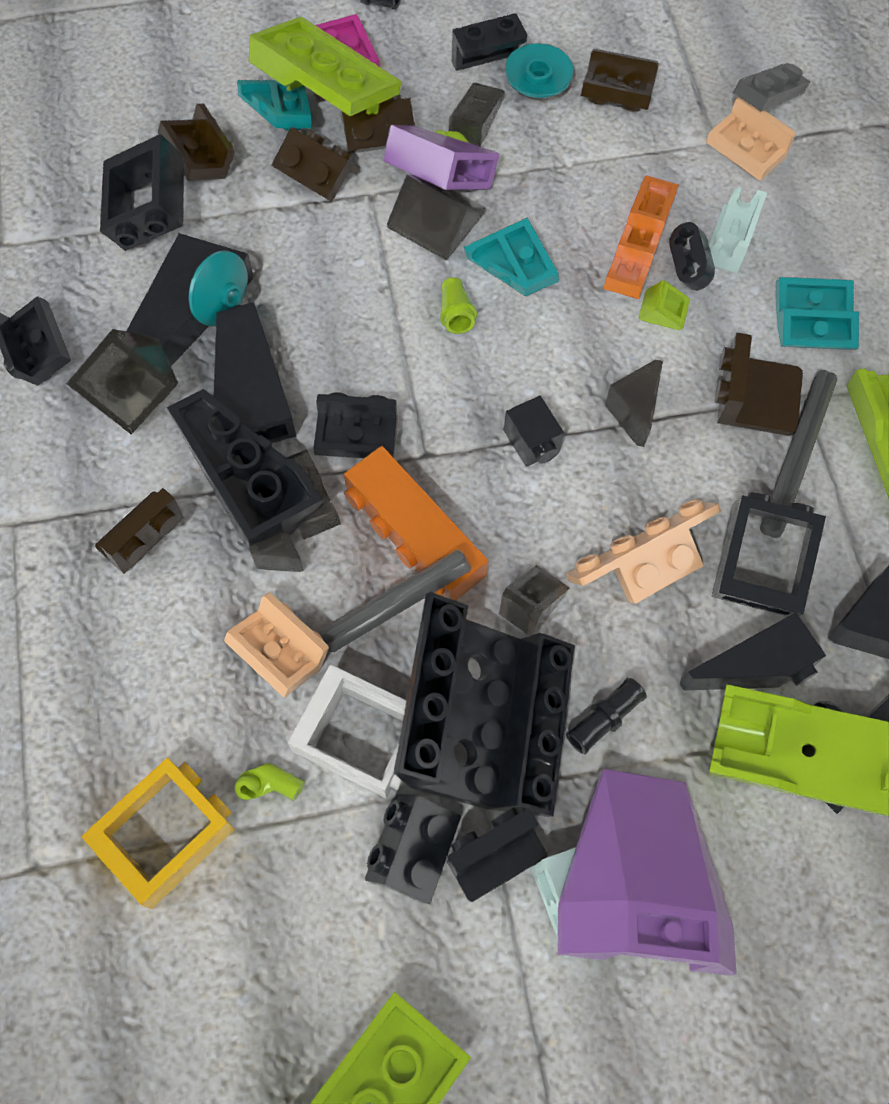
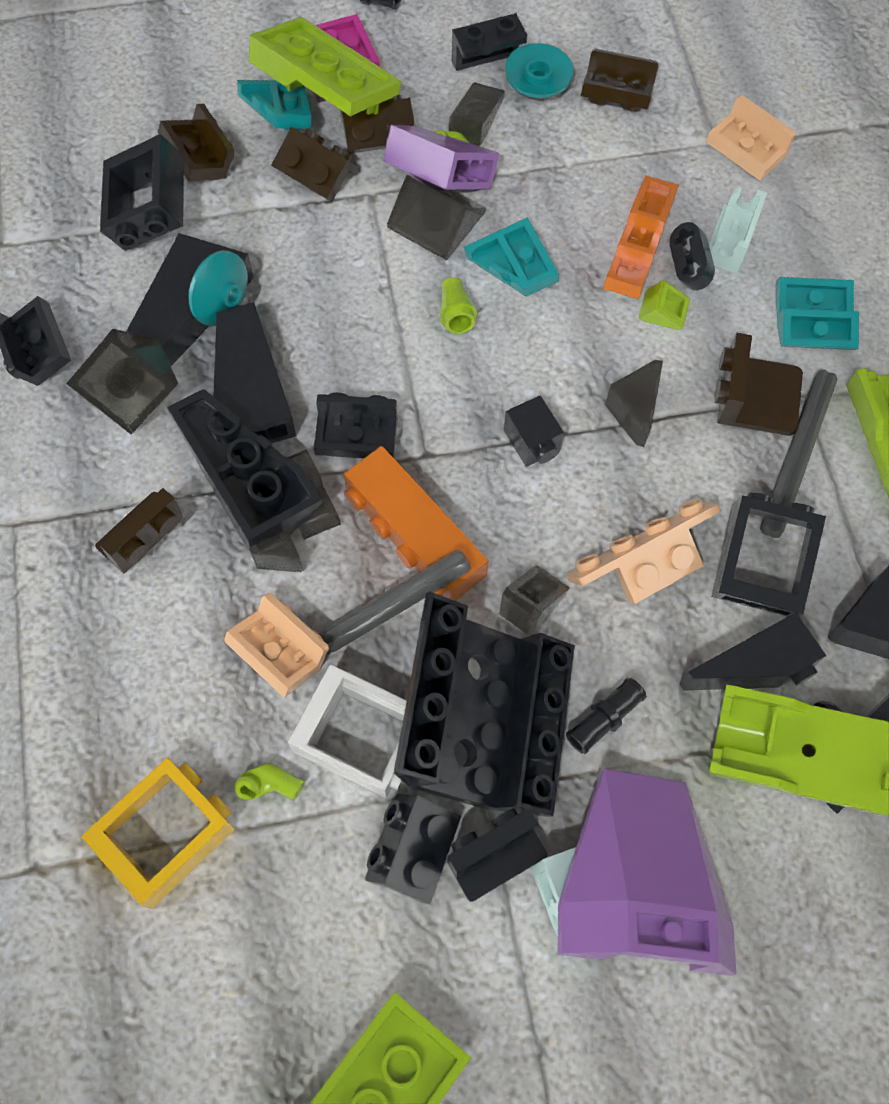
dark grey plate [733,63,811,111] -> none

